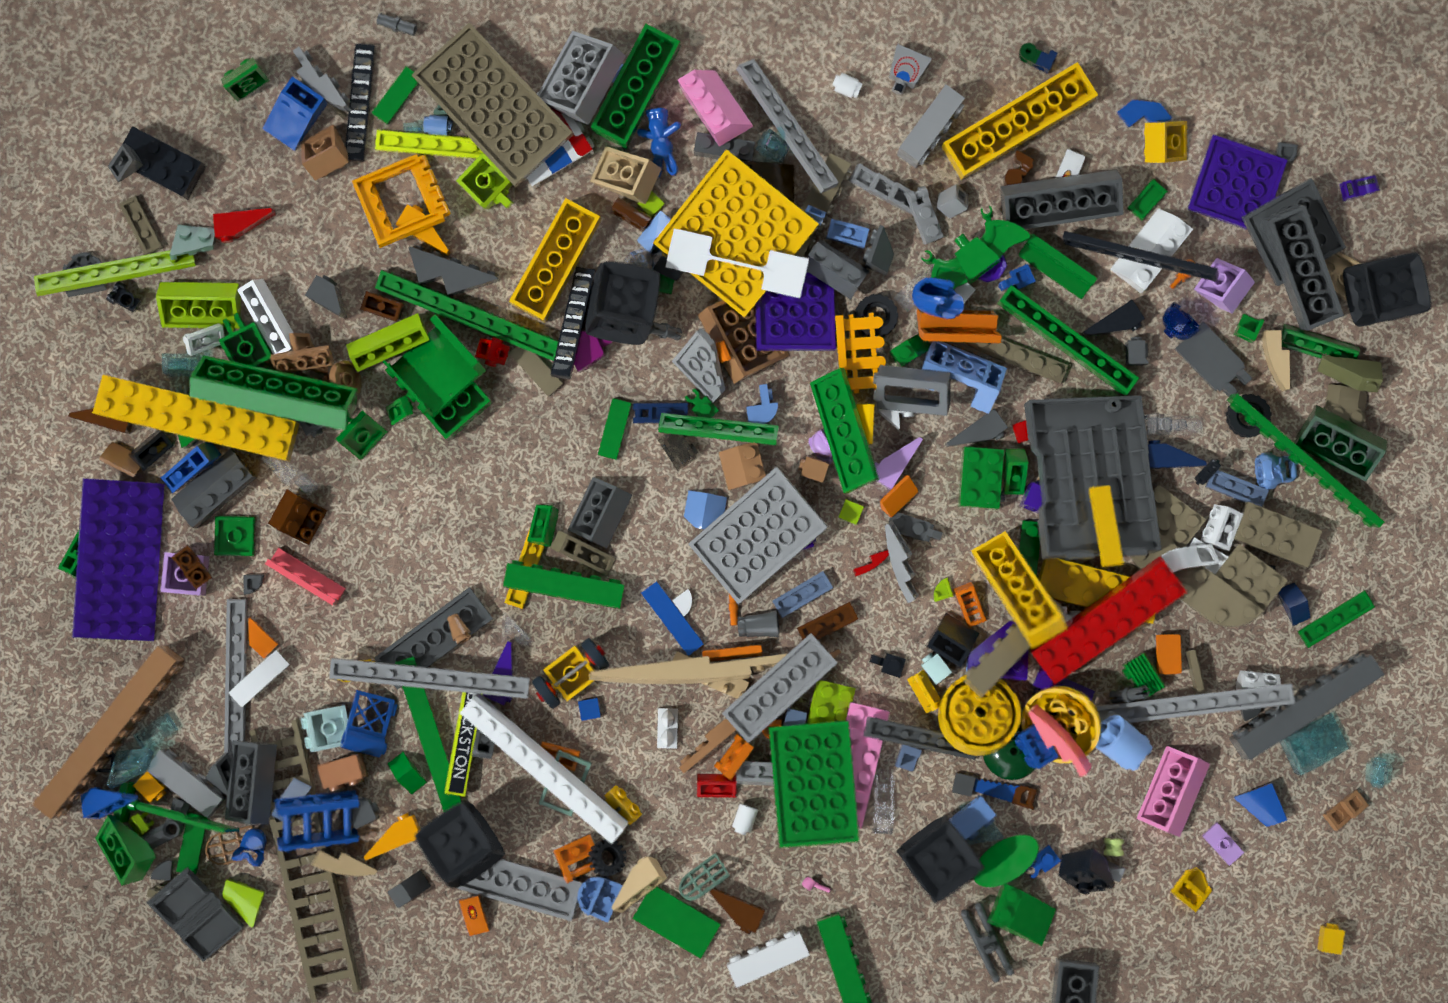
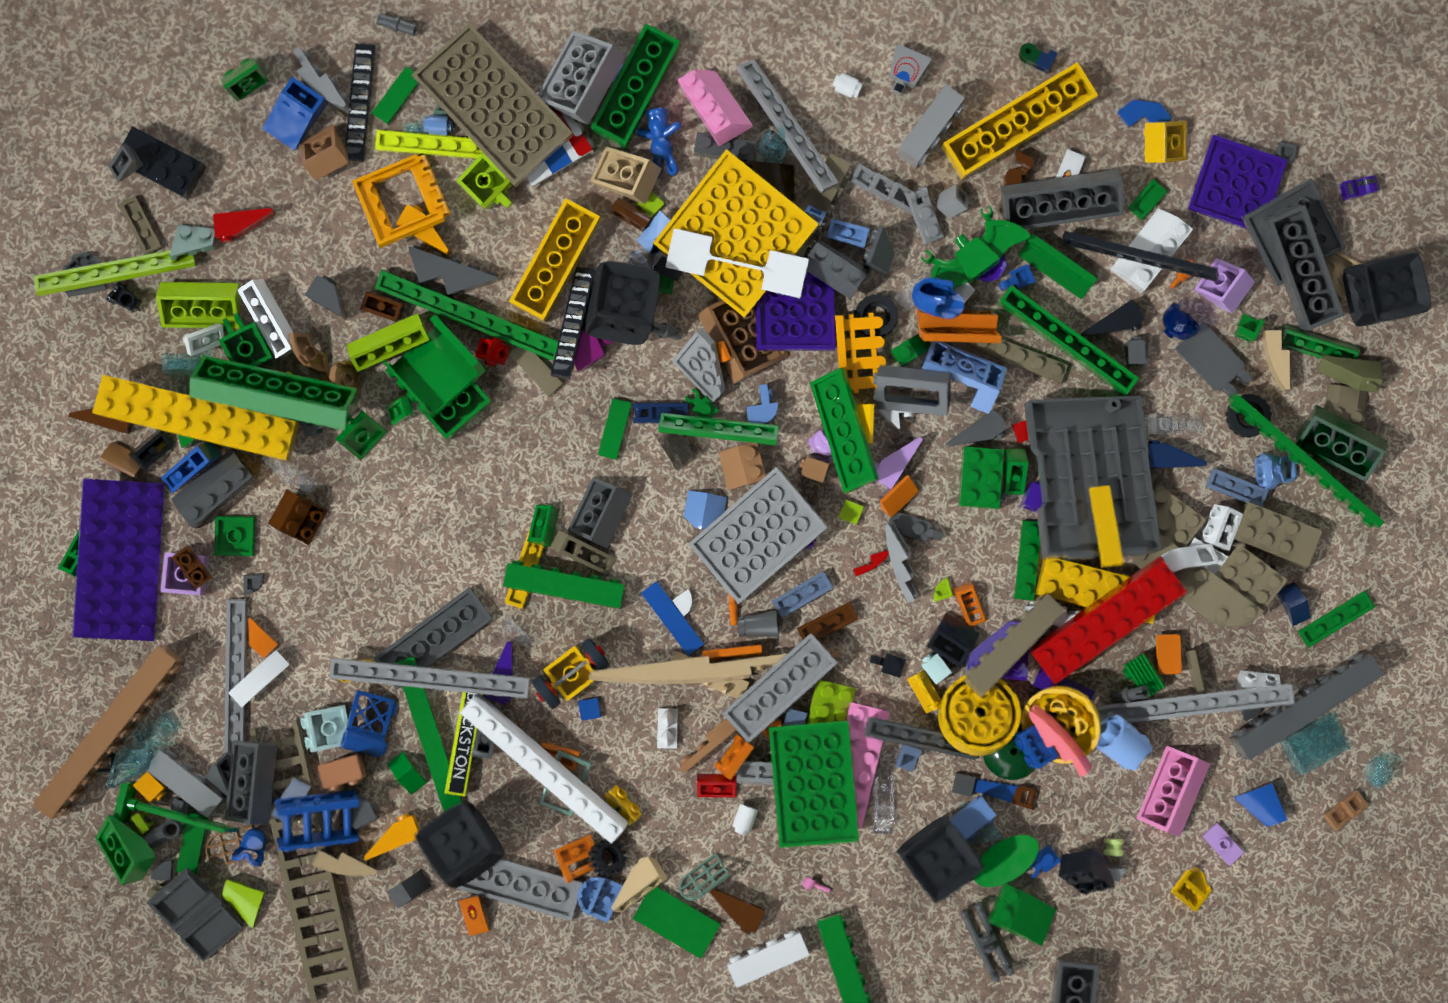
blue slope [80,787,138,819] -> none
coral fence [265,548,346,605] -> none
medium nougat tile [270,345,334,373] -> none
medium nougat cone [447,614,472,645] -> none
yellow brick [971,531,1067,648] -> none
black axle [1195,459,1221,485] -> none
yellow brick [1317,923,1345,955] -> none

